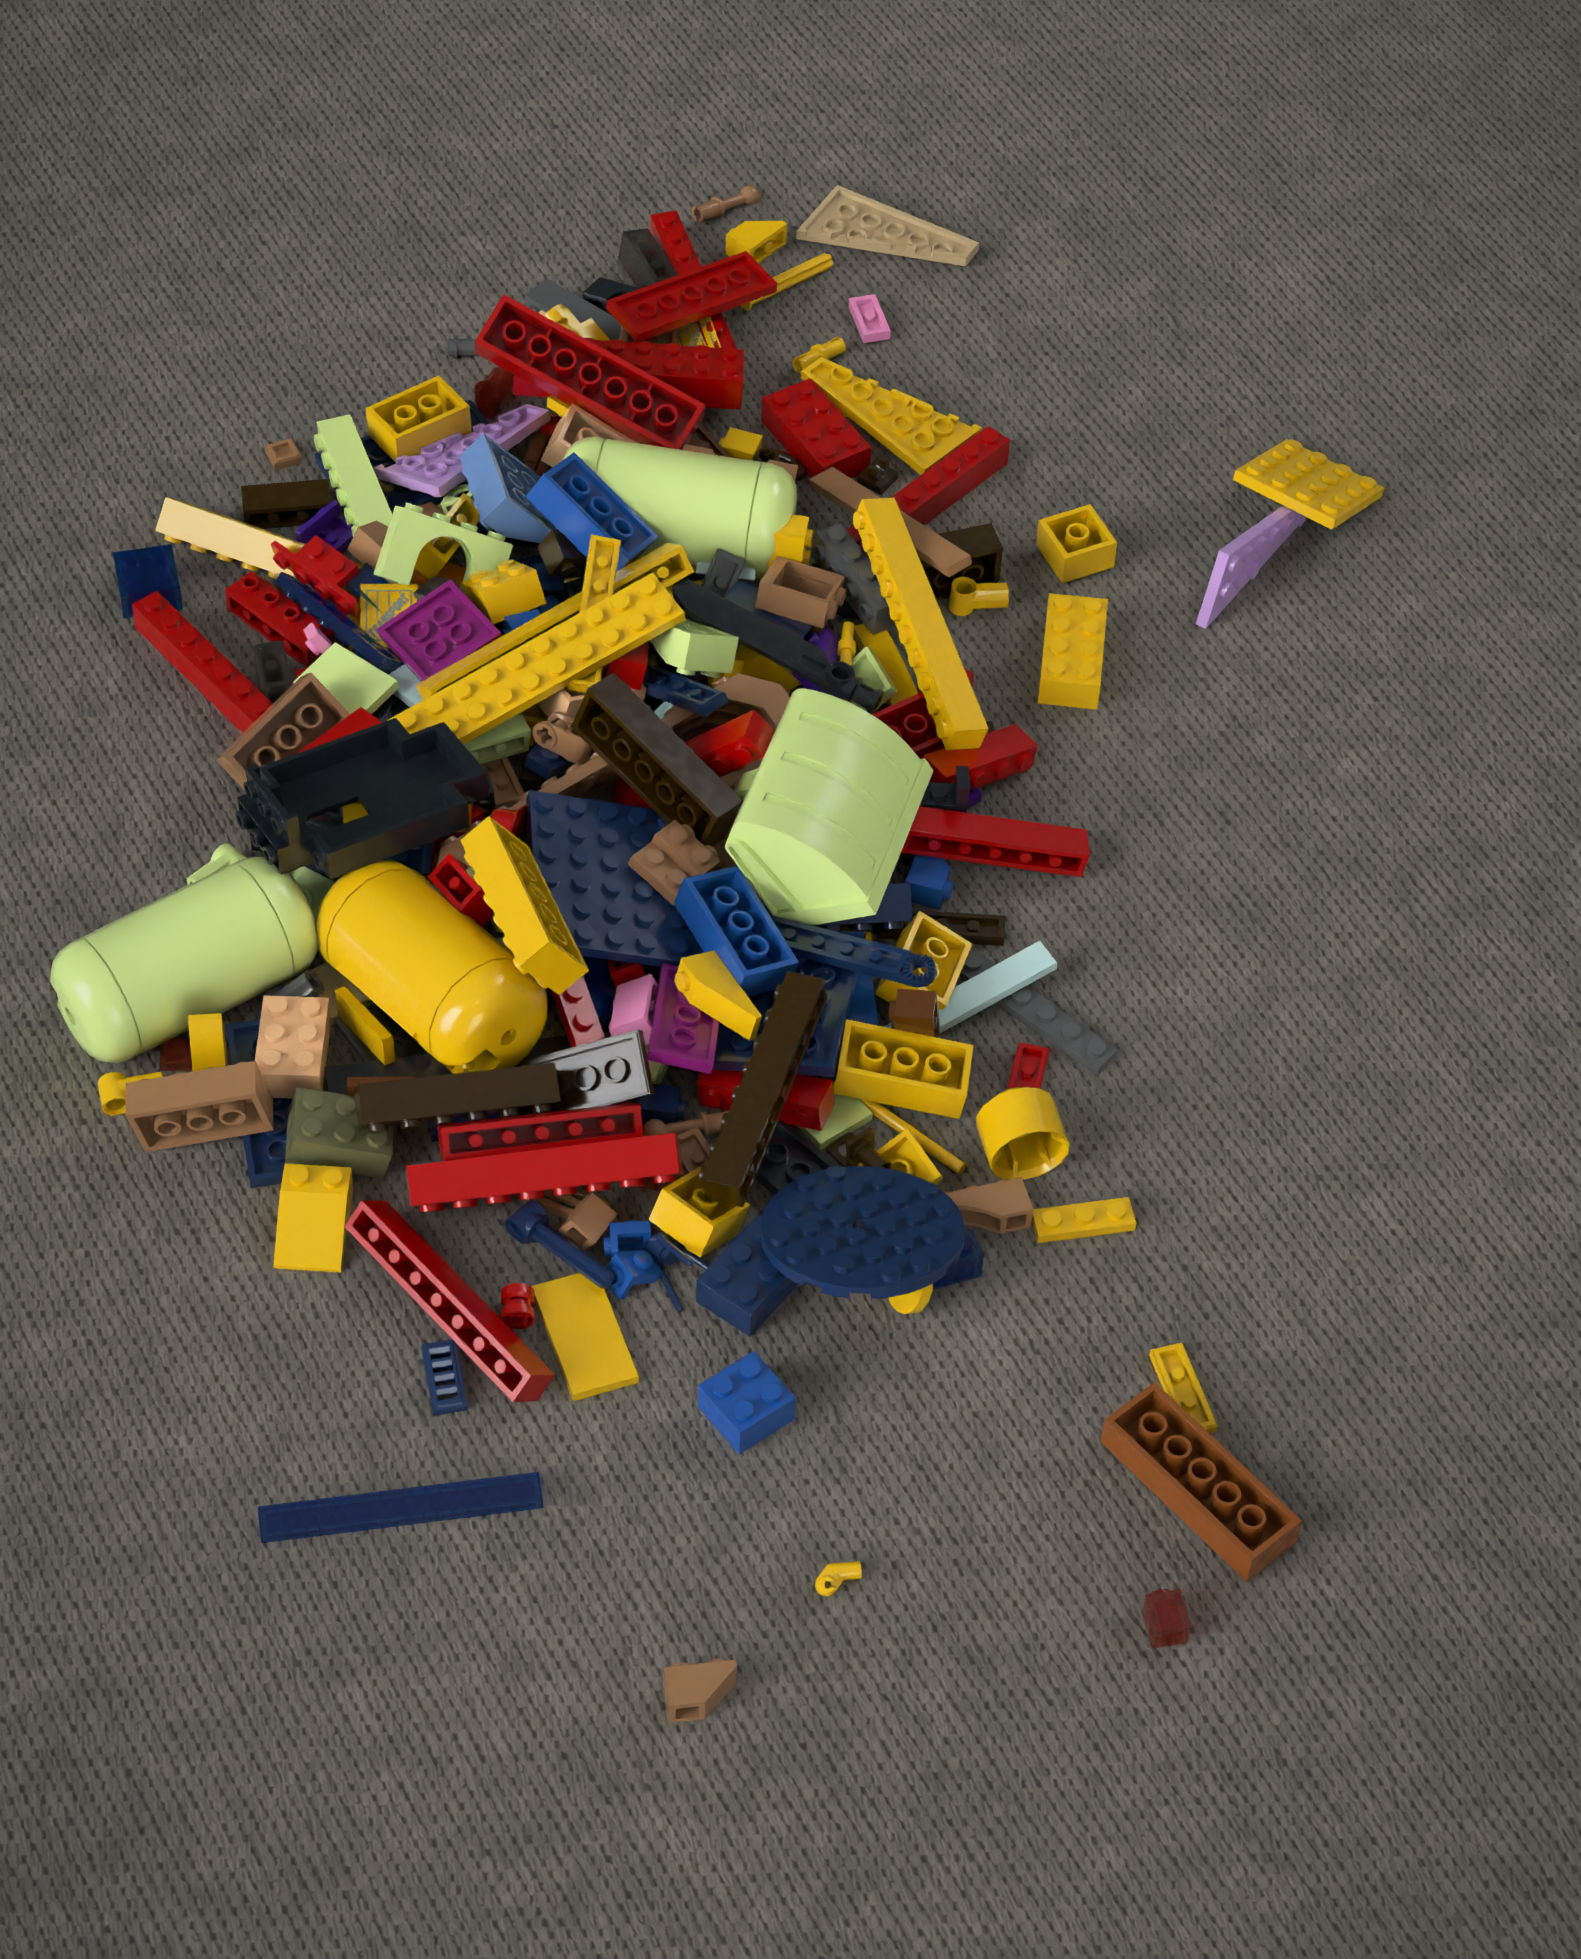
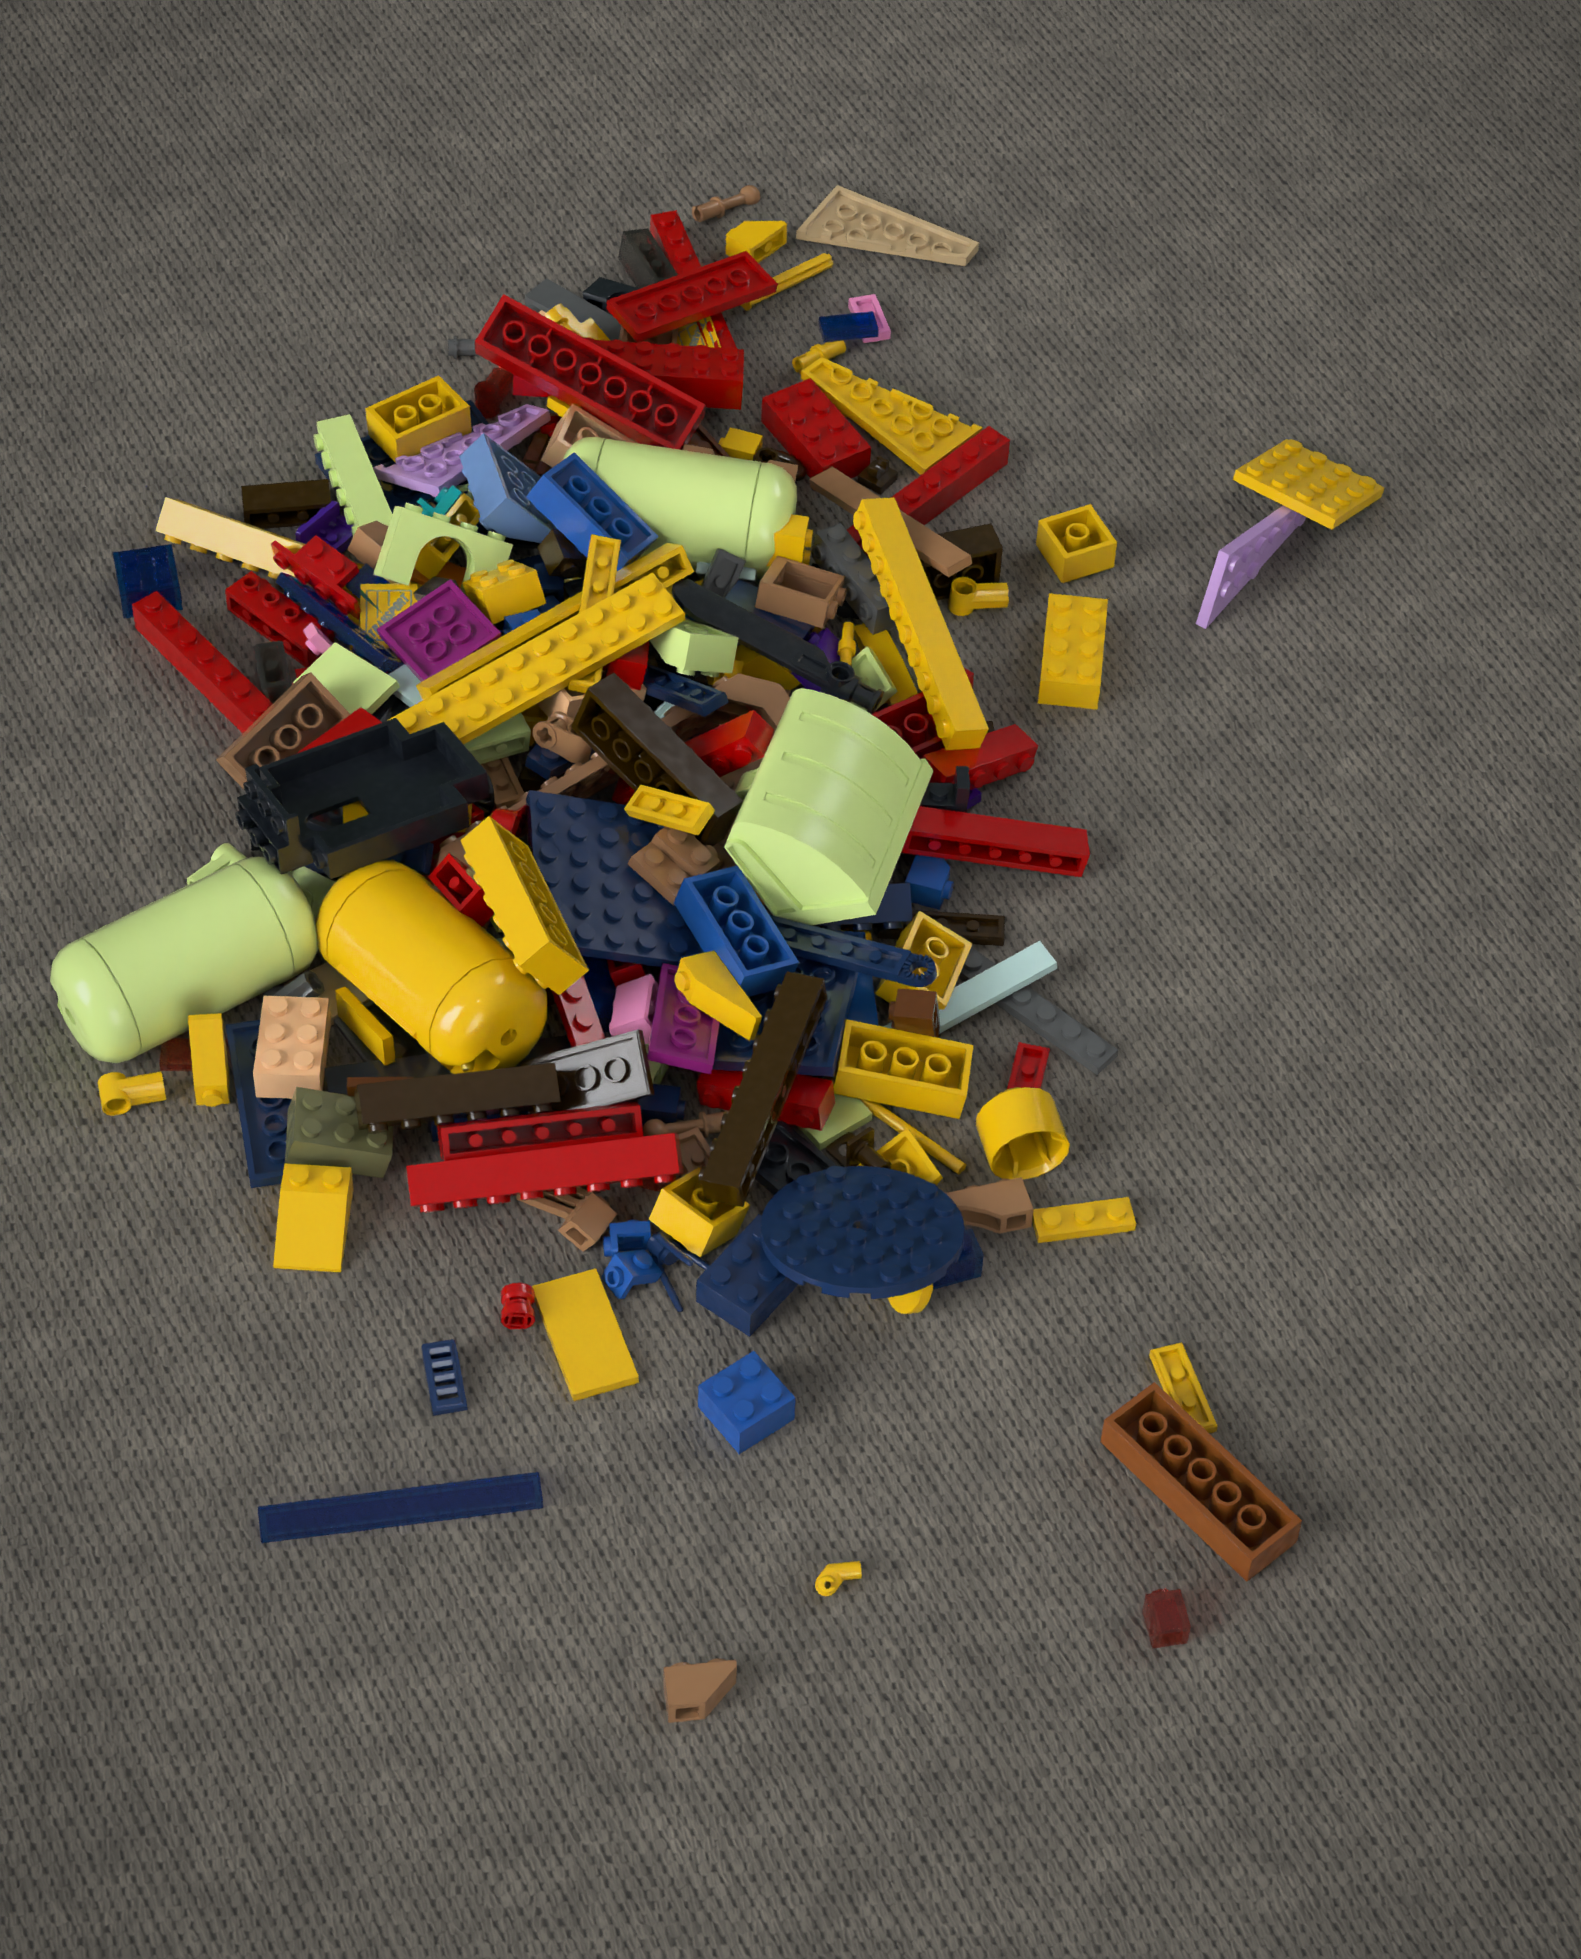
medium nougat brick [126,1061,274,1152] -> none
medium nougat tile [265,438,302,470] -> none
red brick [344,1200,555,1402] -> none
dark blue axle [504,1200,615,1289] -> none
none -> teal bracket [417,485,463,517]
none -> yellow plate [624,785,715,835]
none -> clear blue tile [818,311,879,342]

